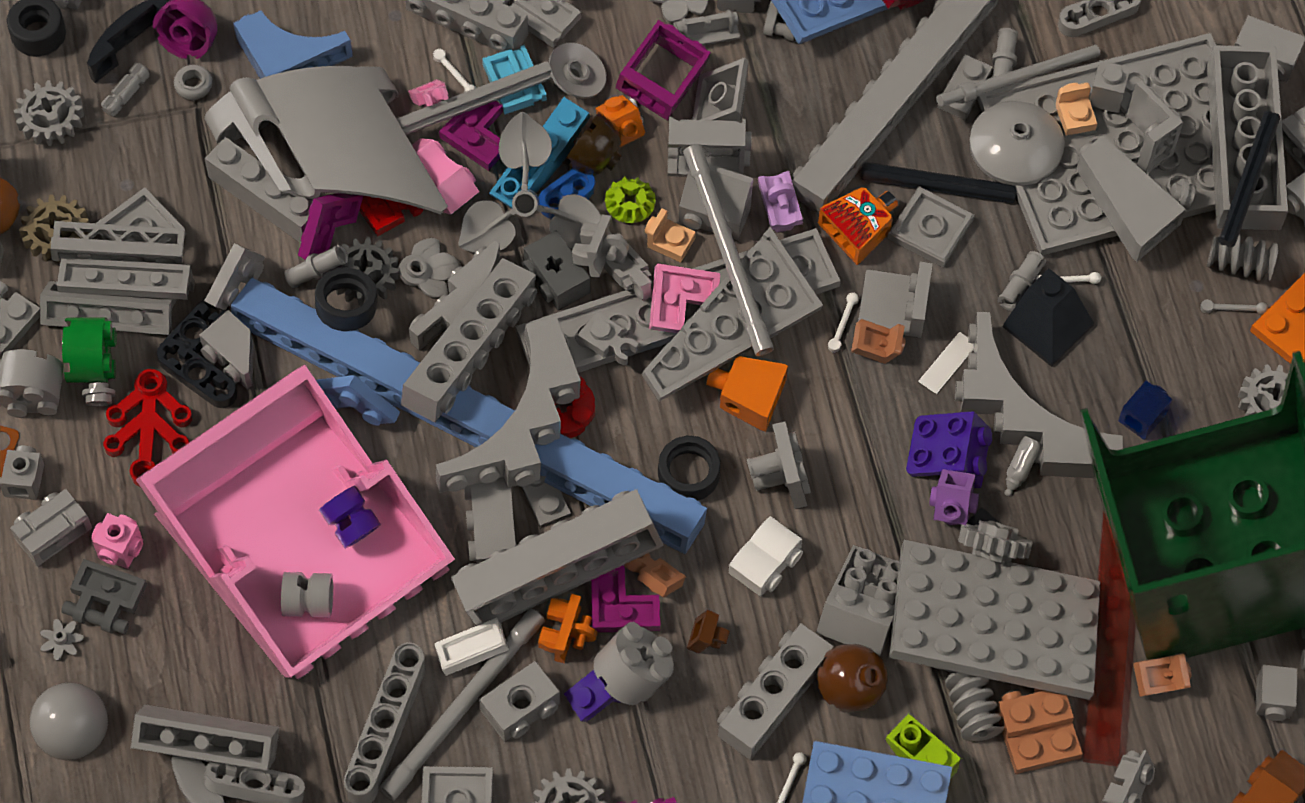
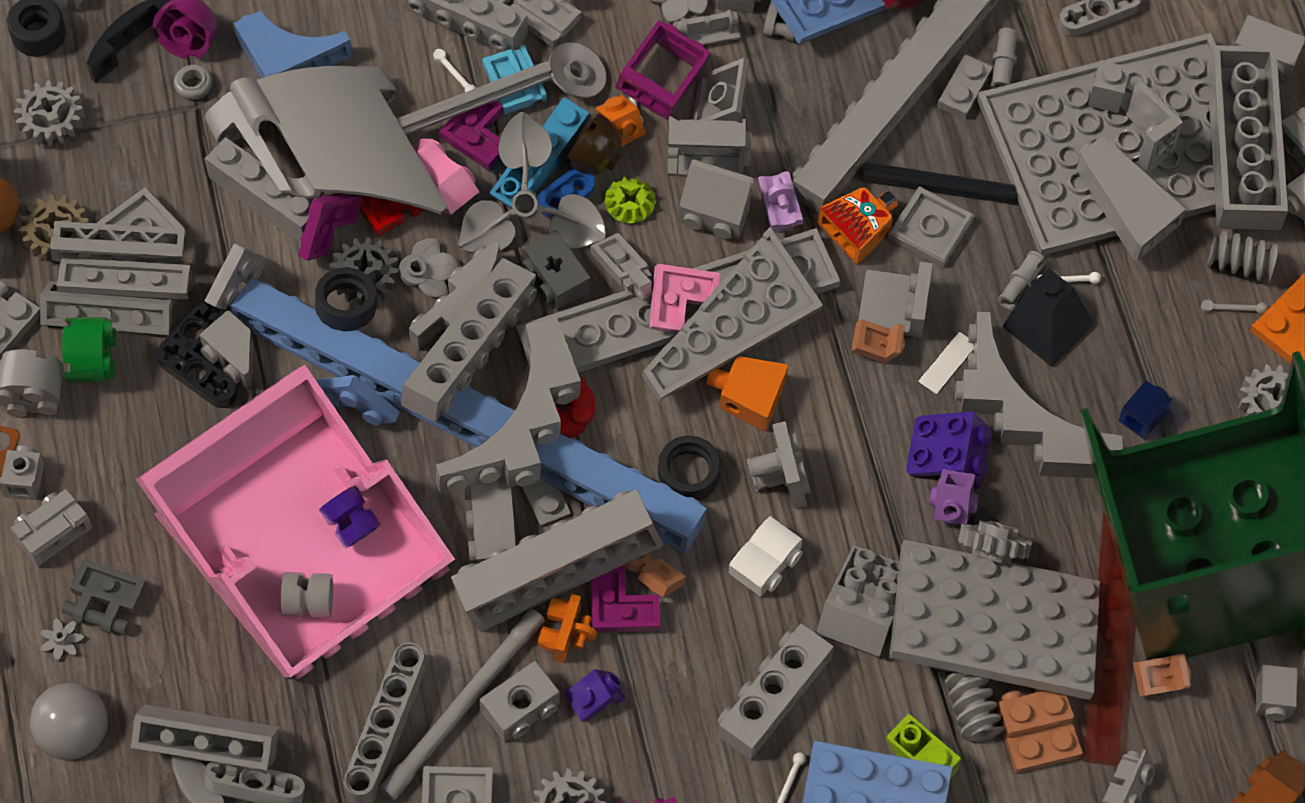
light grey plate [82,382,115,406] -> none
bright pink brick [91,513,143,569] -> none
light grey axle [101,63,150,116] -> none
red plant [103,369,192,487] -> none
light grey pin [284,245,348,288] -> none
bright pink plate [409,80,449,108] -> none
white tile [434,618,509,676] -> none
light grey hips [572,215,629,277] -> none
light grey plate [578,312,638,365] -> none
light grey brick [594,622,674,705] -> none
light nougat bracket [645,208,696,263] -> none
light grey piece [683,144,774,356] -> none
reddish brown tile [687,610,730,654] -> none
reddish brown cylinder [817,644,888,713] -> none
white hinge [828,292,859,353] -> none
light grey bar [936,45,1100,107] -> none
light grey dish [969,101,1064,186] -> none
light grey piece [1005,436,1041,496] -> none
light nougat bracket [1055,83,1097,136] -> none
light grey plate [1169,178,1195,209] -> none
black axle [1218,111,1280,248] -> none

